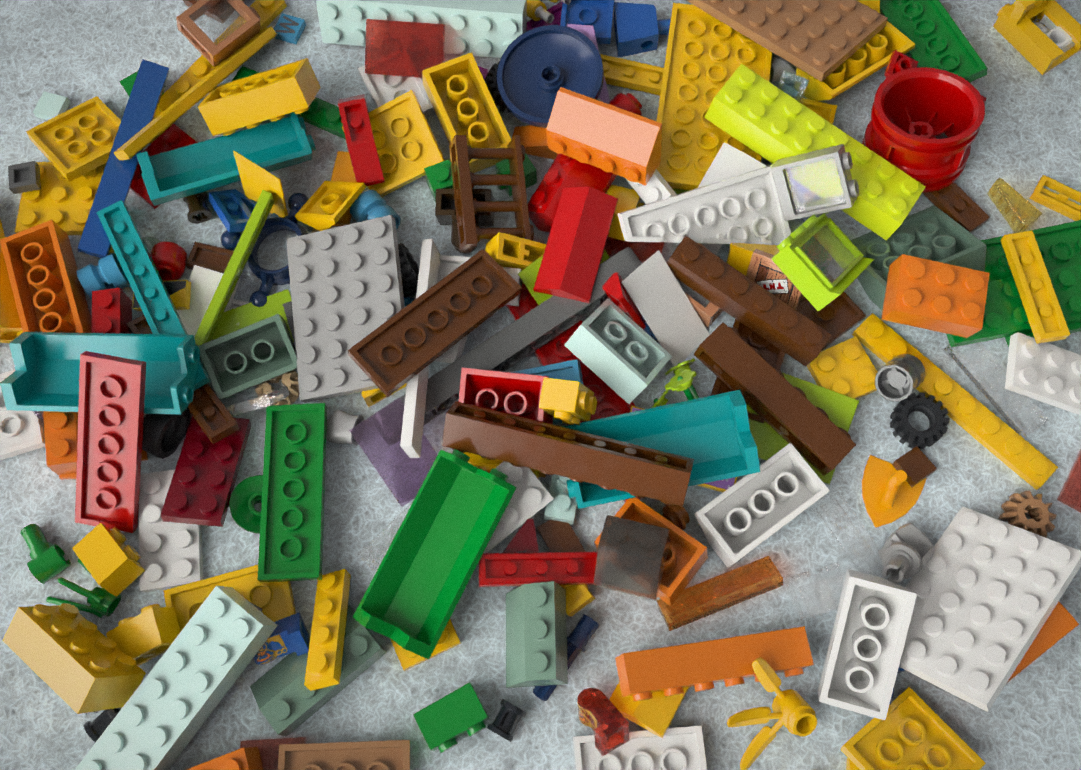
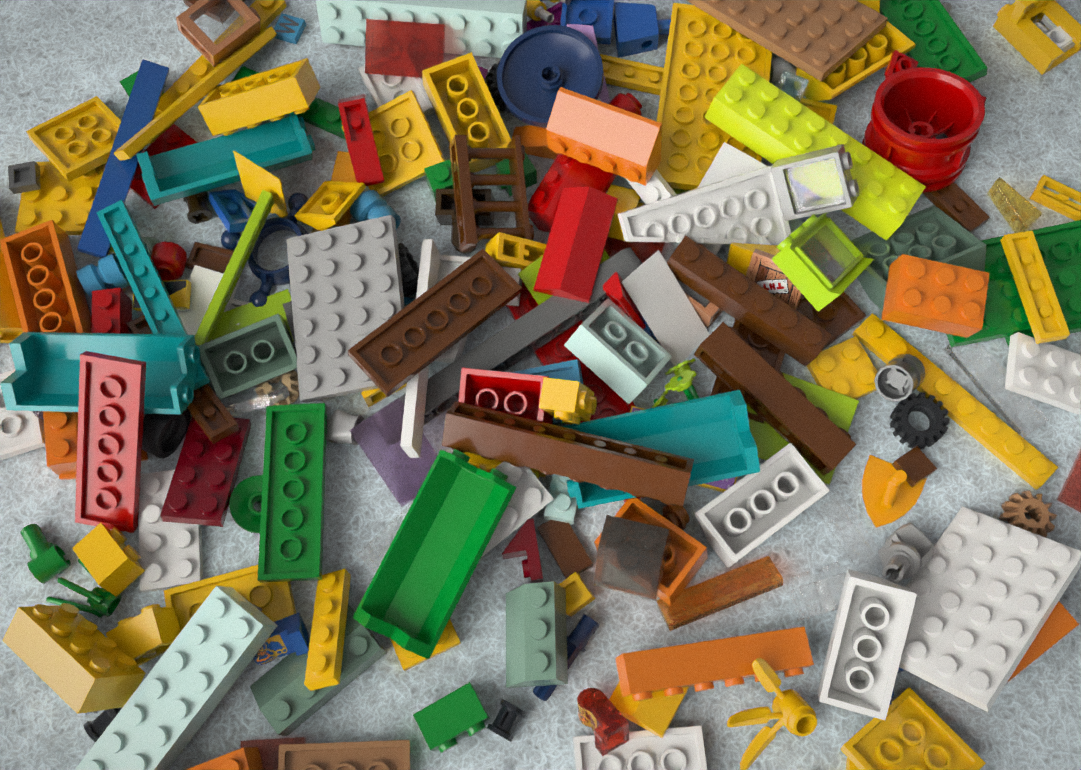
light aqua tile [33,91,71,120] -> none
red tile [478,551,604,587] -> none

